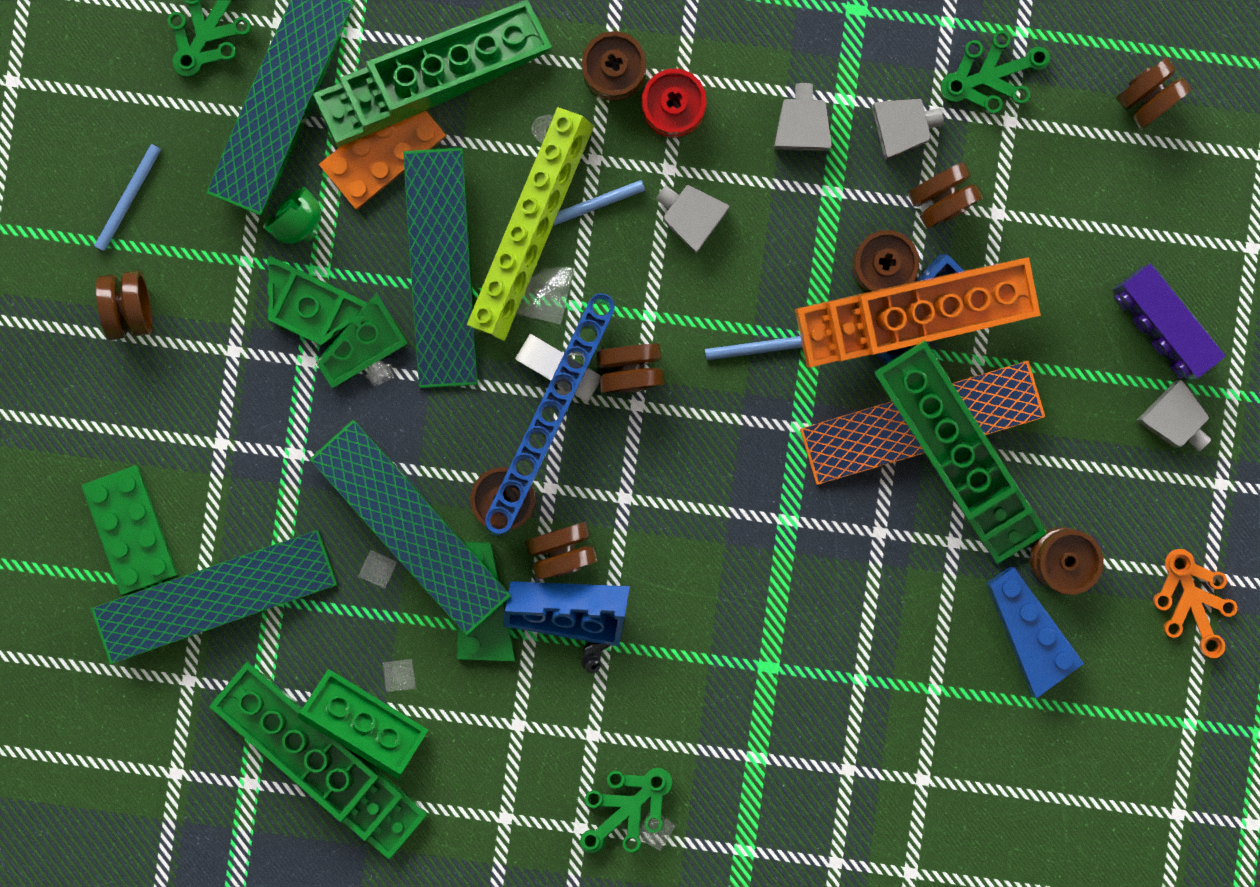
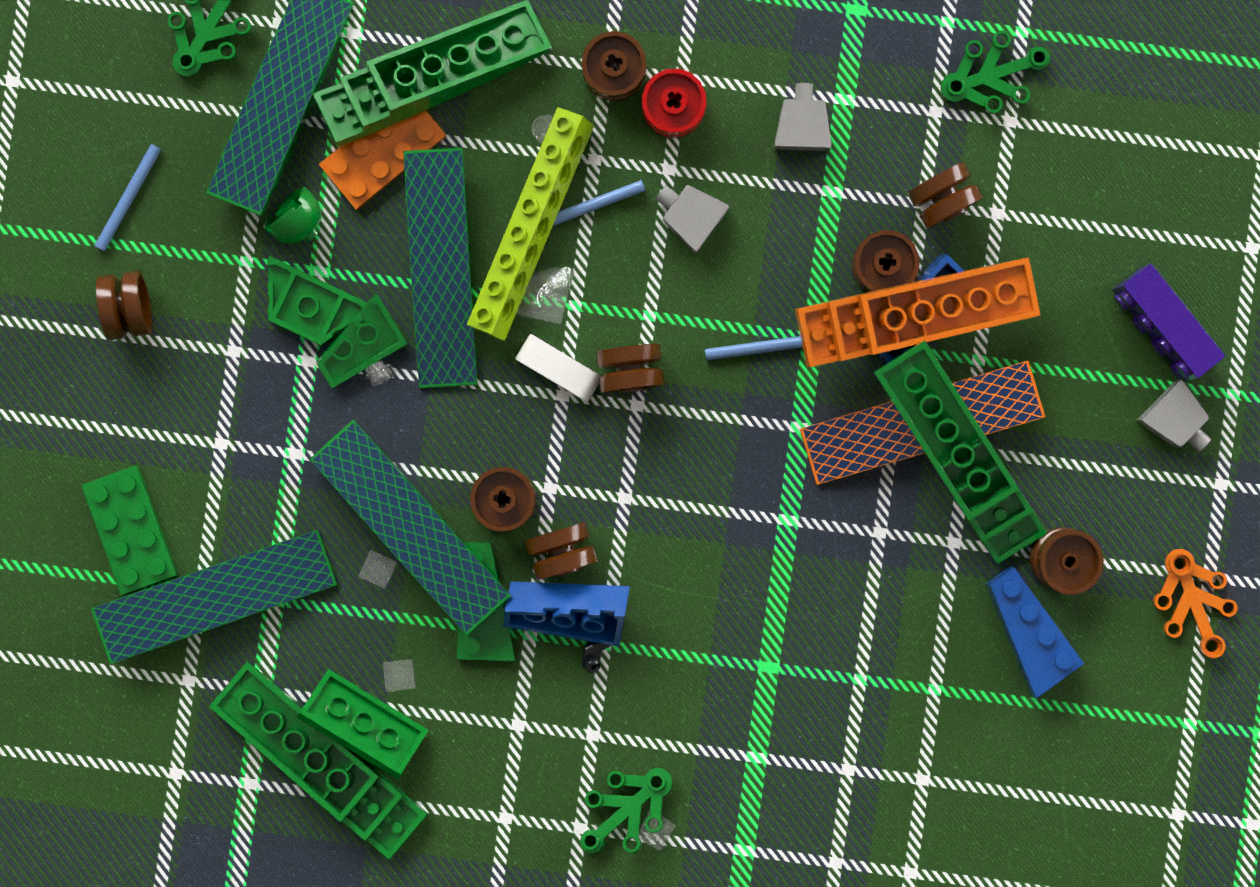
blue beam [485,293,615,536] -> none
light grey torso [871,99,944,161] -> none
reddish brown wheel [1116,57,1193,130] -> none

